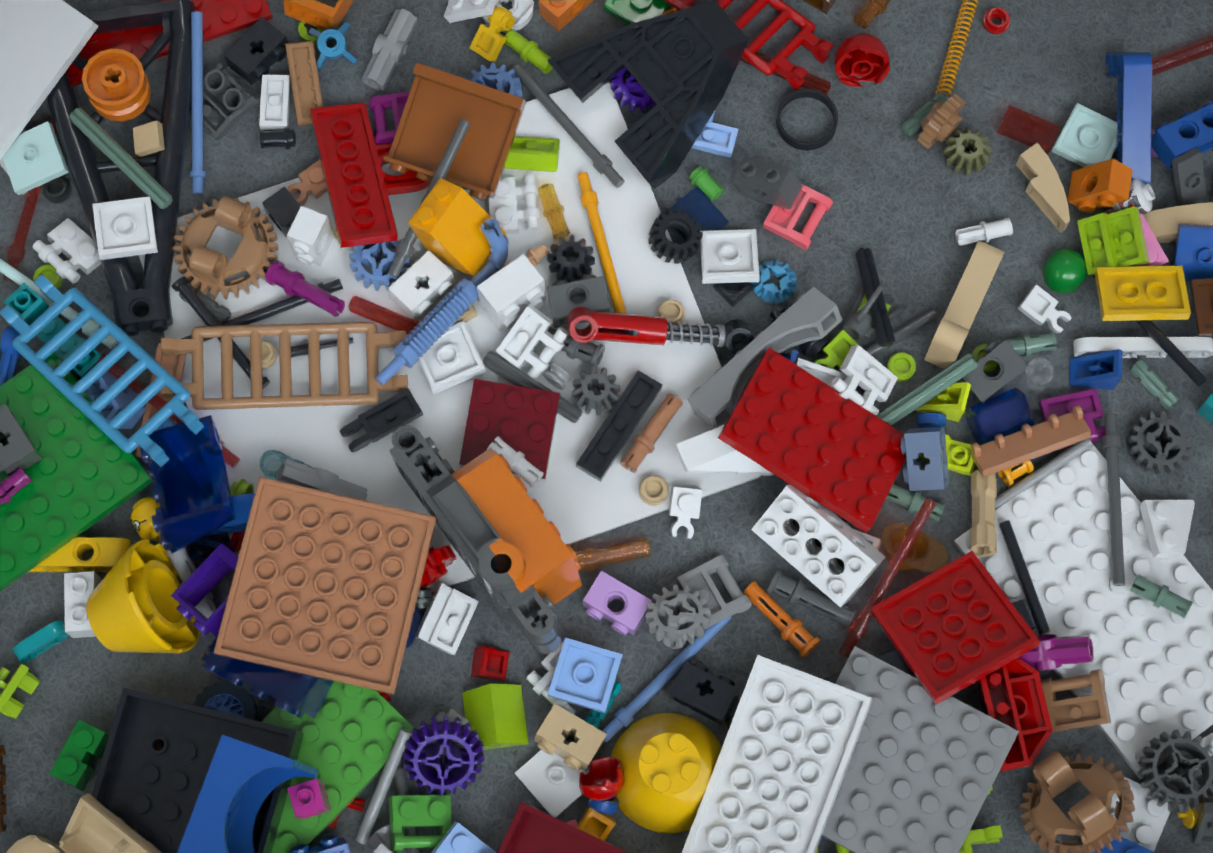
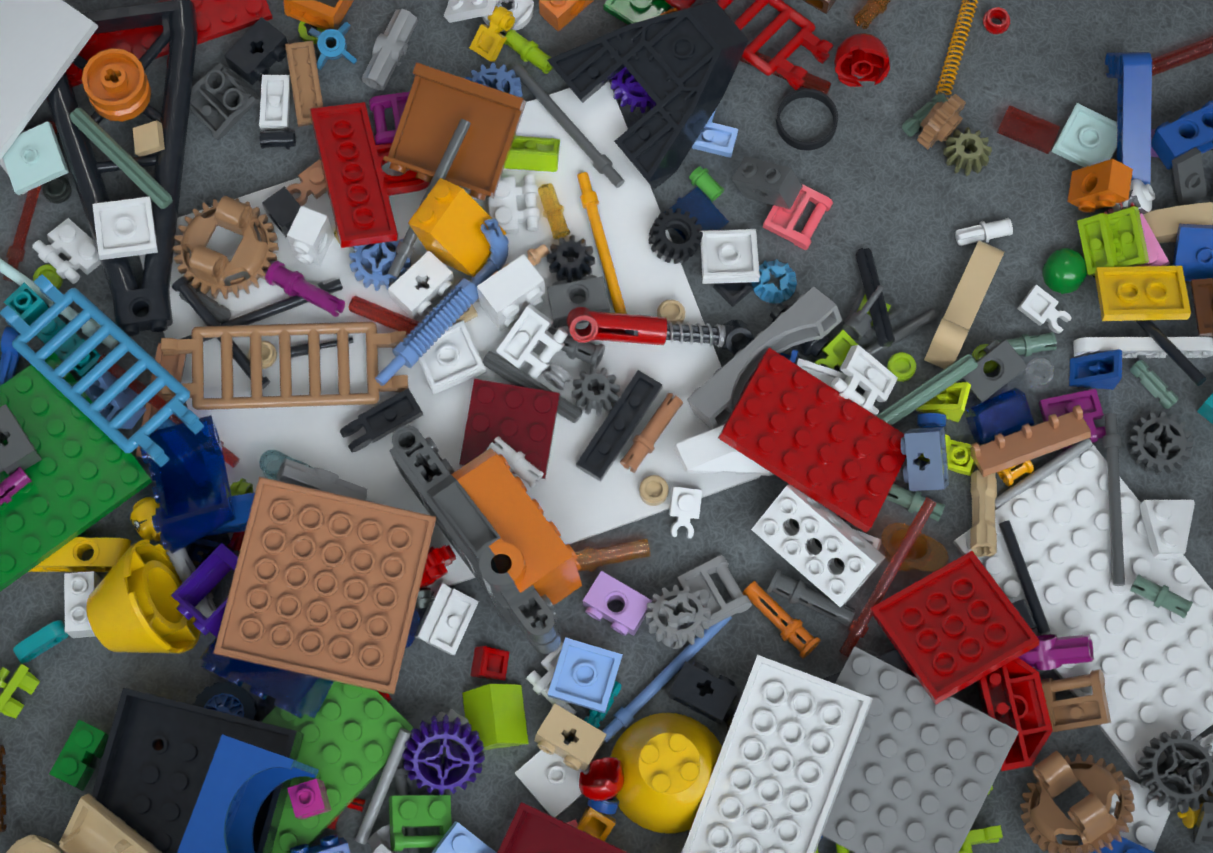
medium blue bar [189,11,206,194] -> none
tan slope [1016,142,1070,233] -> none

